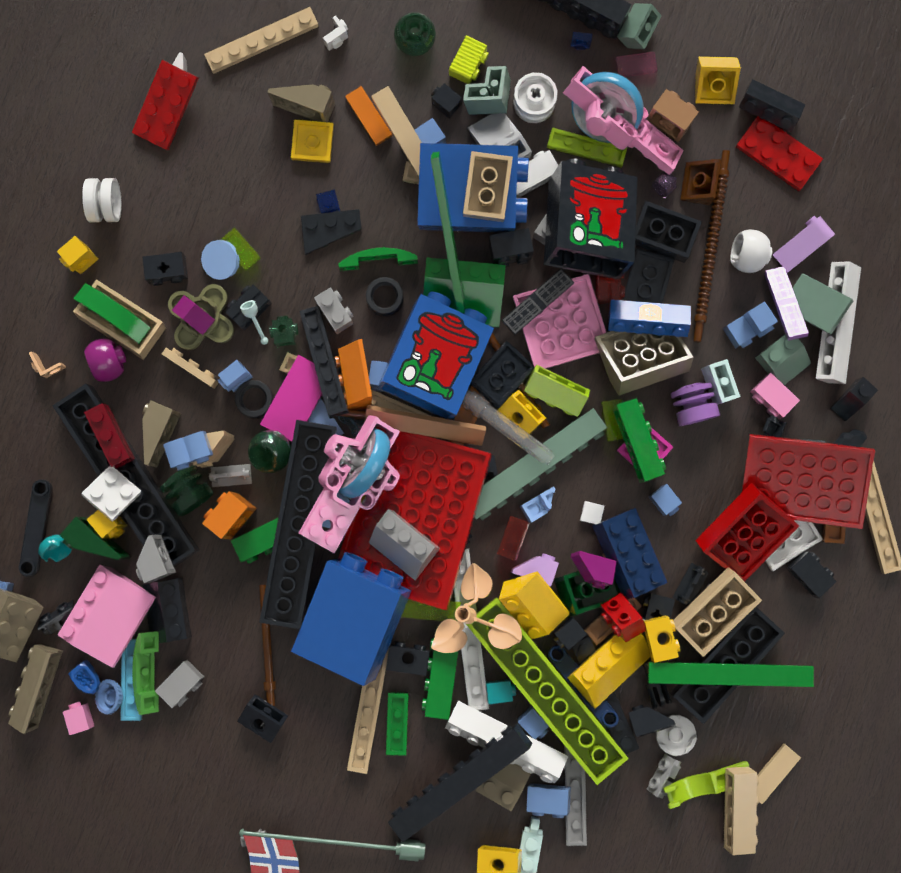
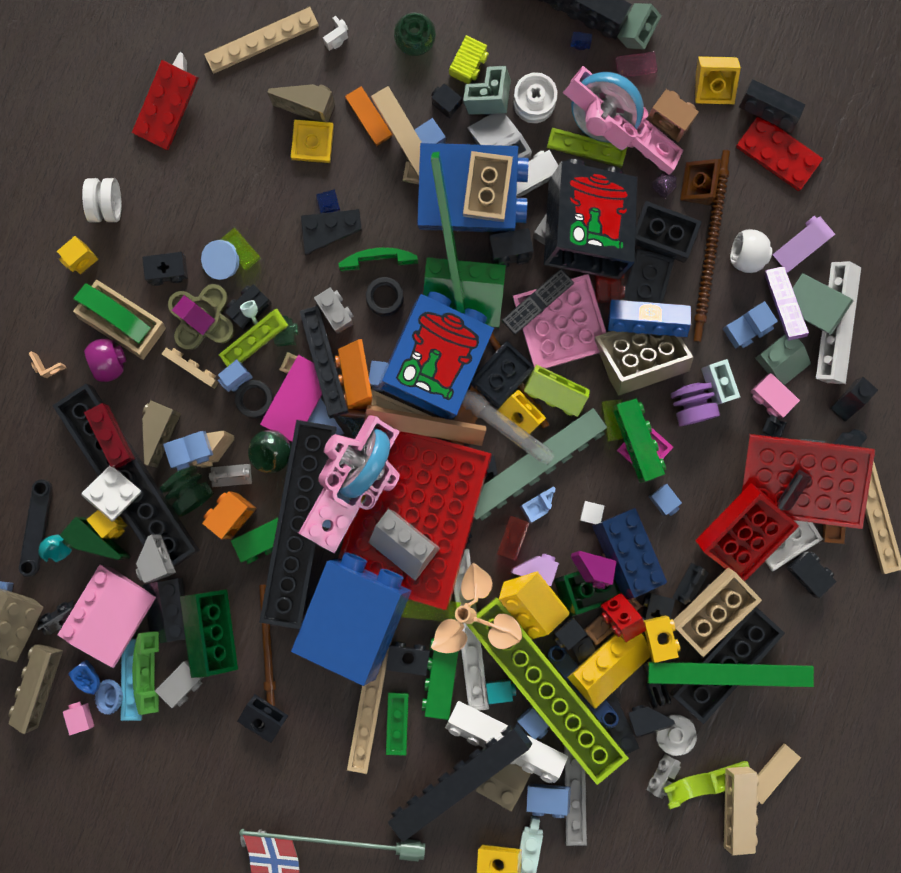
none -> dark green brick [180,589,238,678]
none -> lime tile [219,309,288,367]
none -> slope [777,469,812,510]

